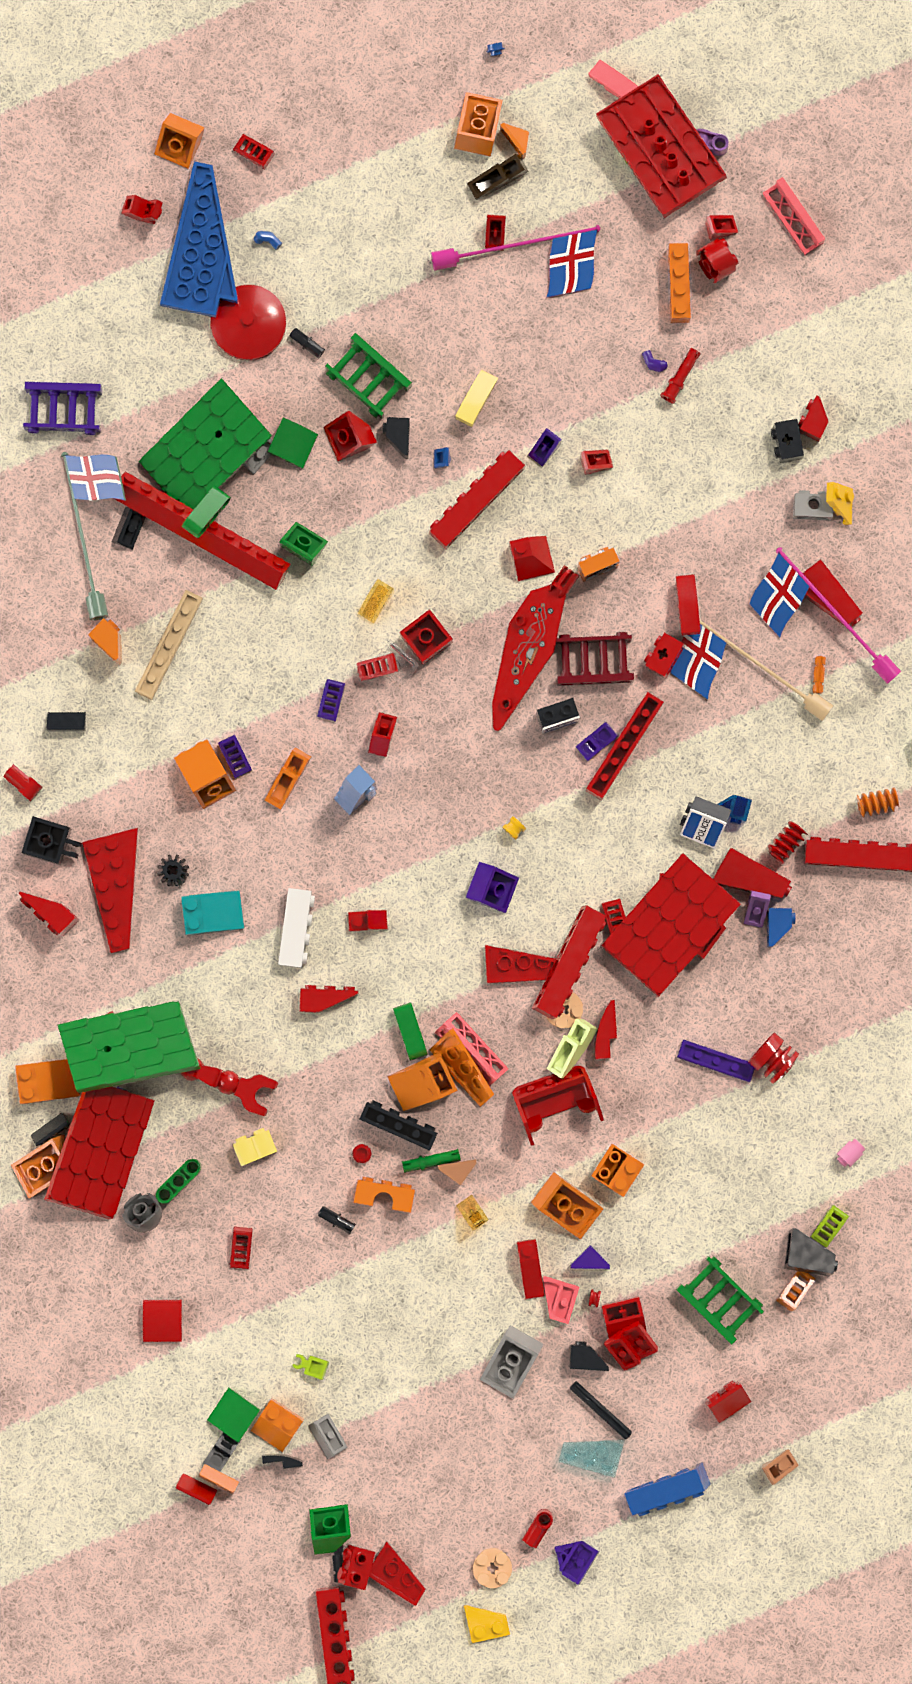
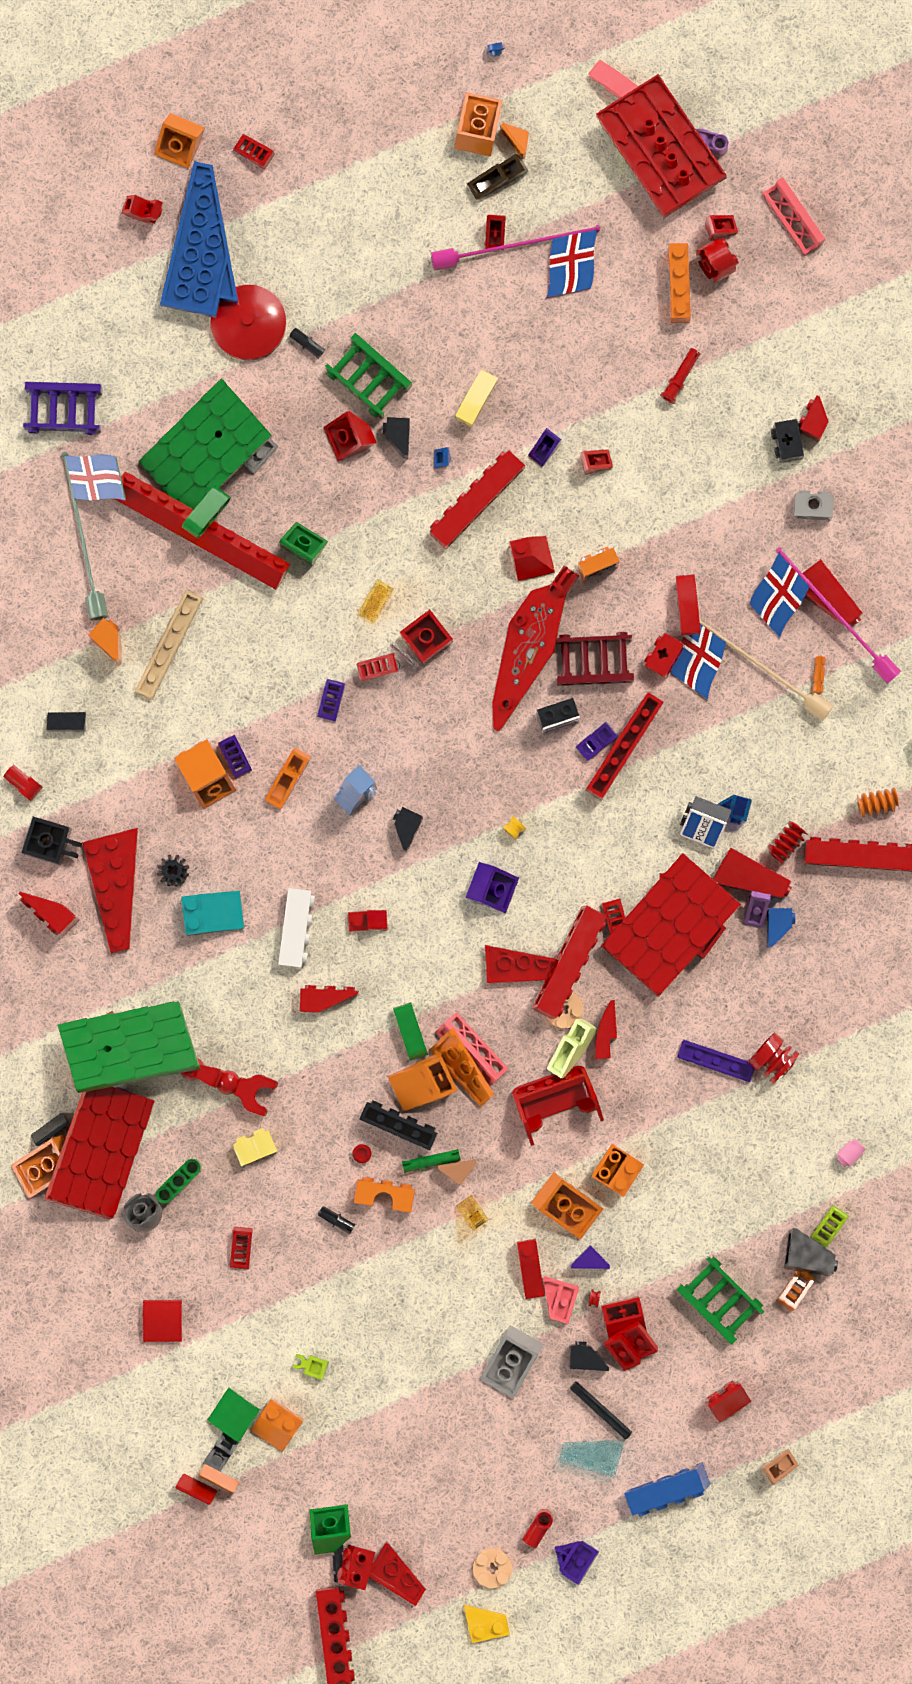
orange slope [15,1059,80,1104] -> none
black slope [111,507,146,550] -> none
blue arm [254,231,282,250] -> none
black slope [262,1454,303,1469] -> none
green slope [268,417,318,469] -> none
light grey slope [308,1414,347,1459] -> none
red slope [368,712,397,757] -> none
dark purple arm [642,350,668,372] -> none
yellow wing [826,482,854,525] -> none
none -> black slope [393,807,423,852]

